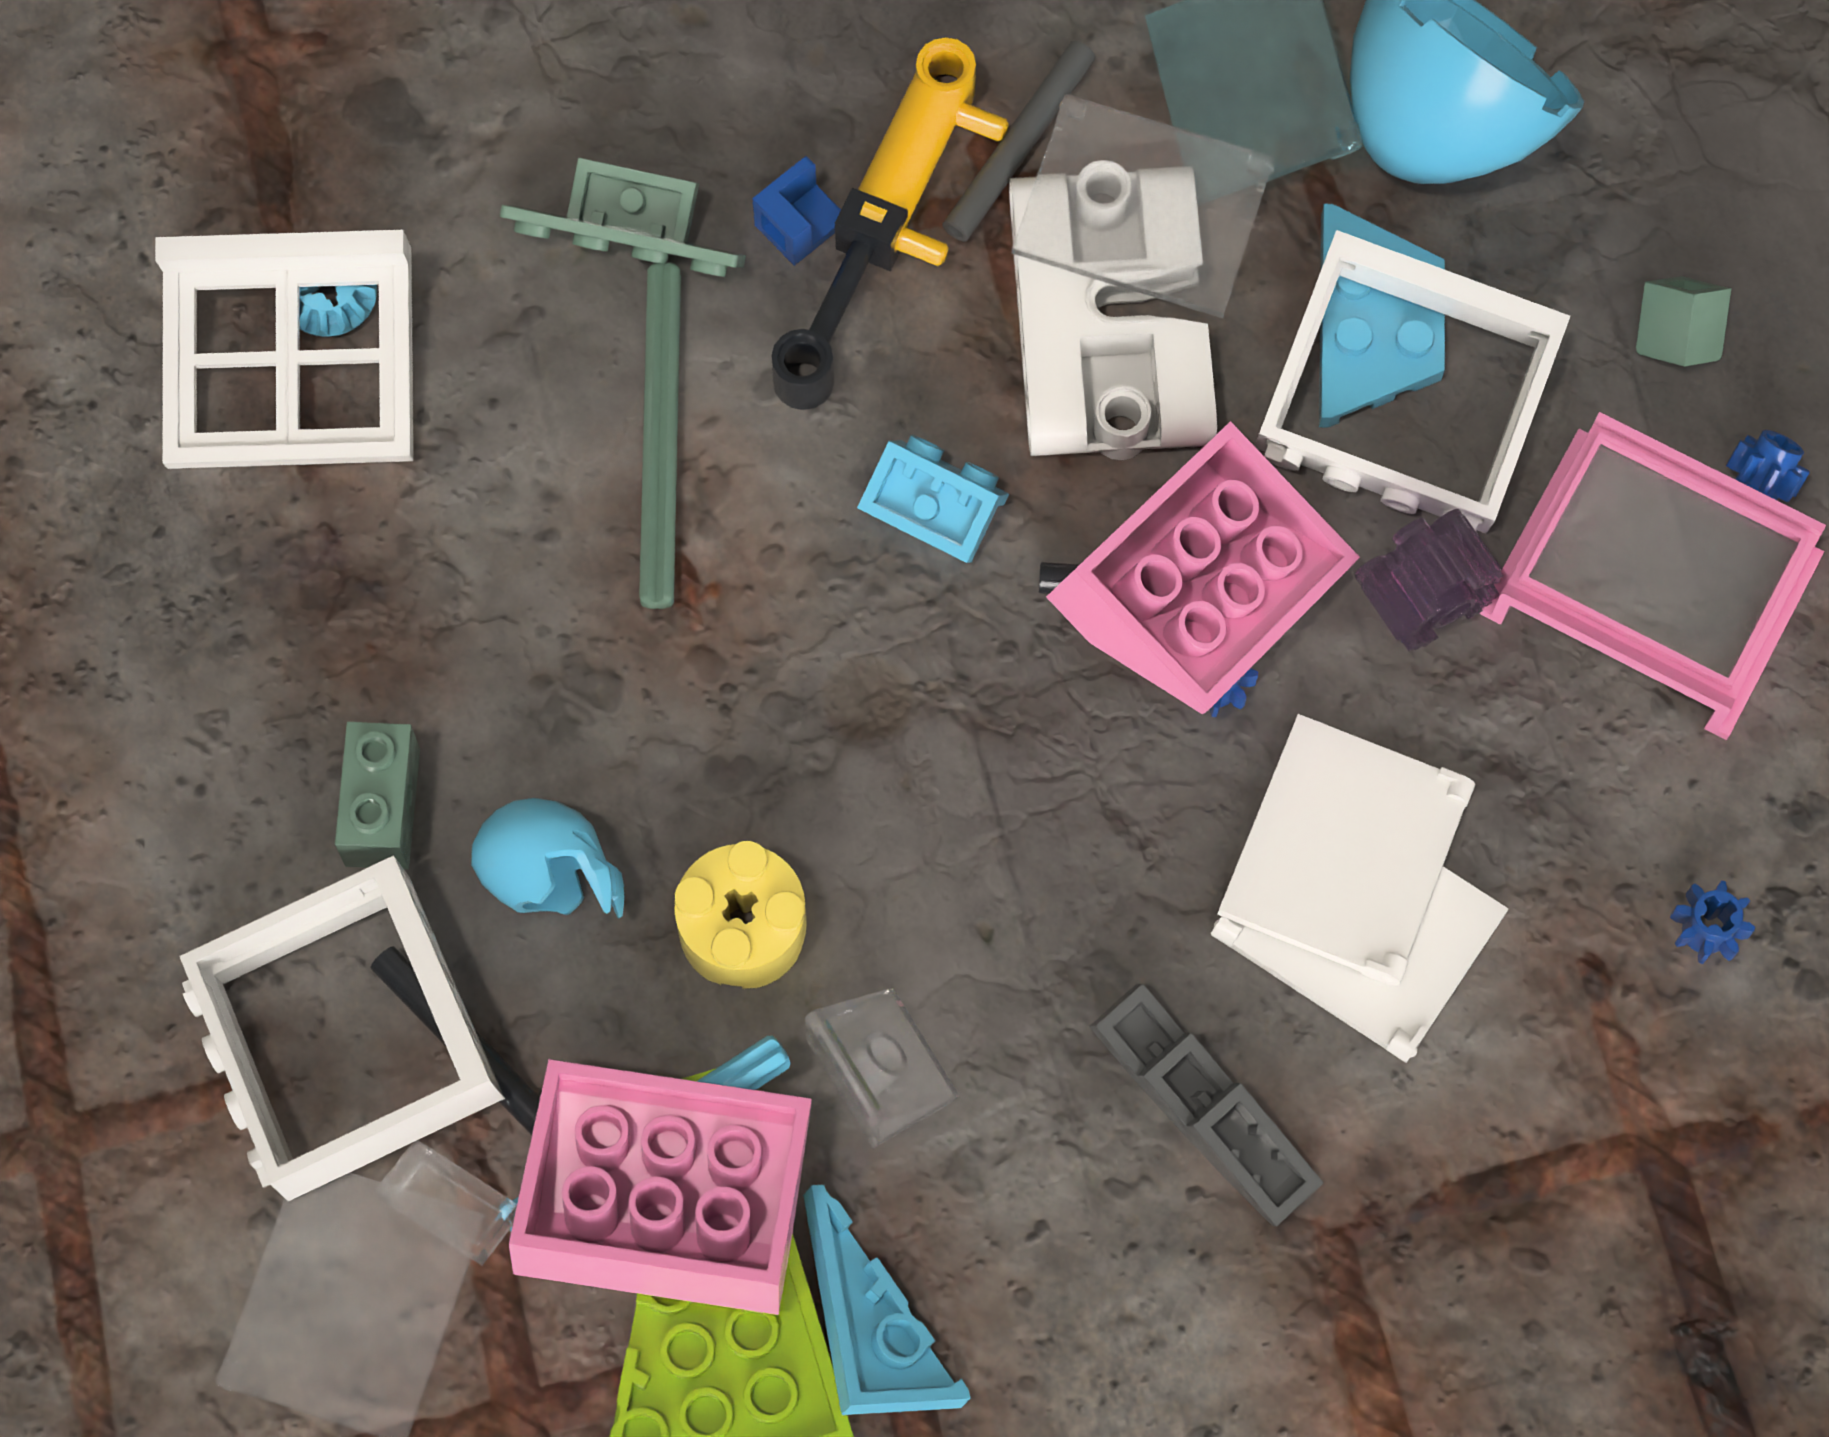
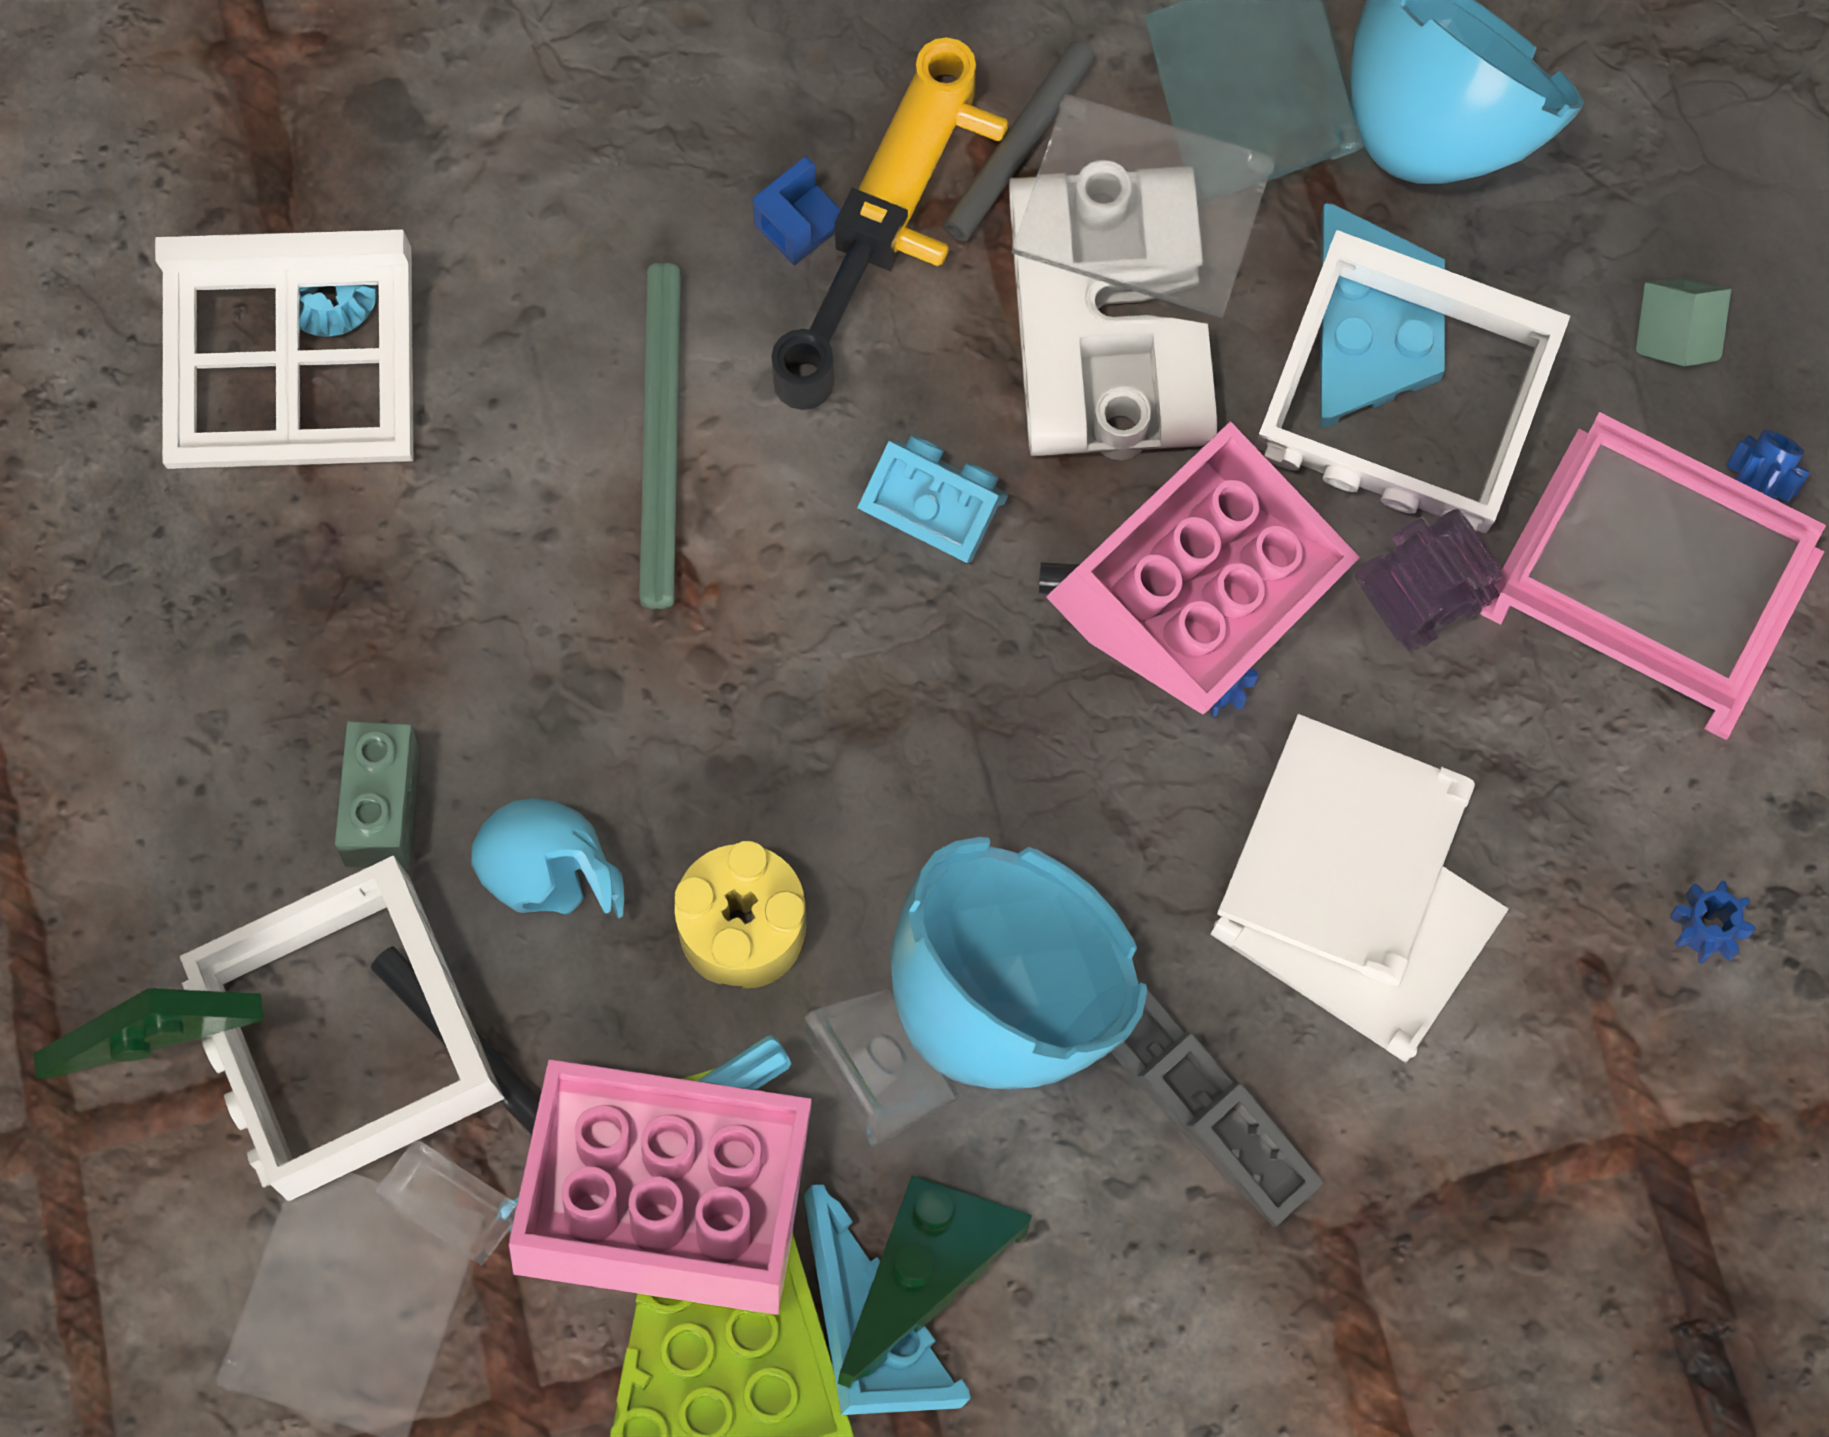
sand green bracket [499,158,746,277] -> none
none -> dark green wing [33,988,264,1079]
none -> dark green wing [837,1175,1032,1388]
none -> medium azure piece [890,837,1147,1090]

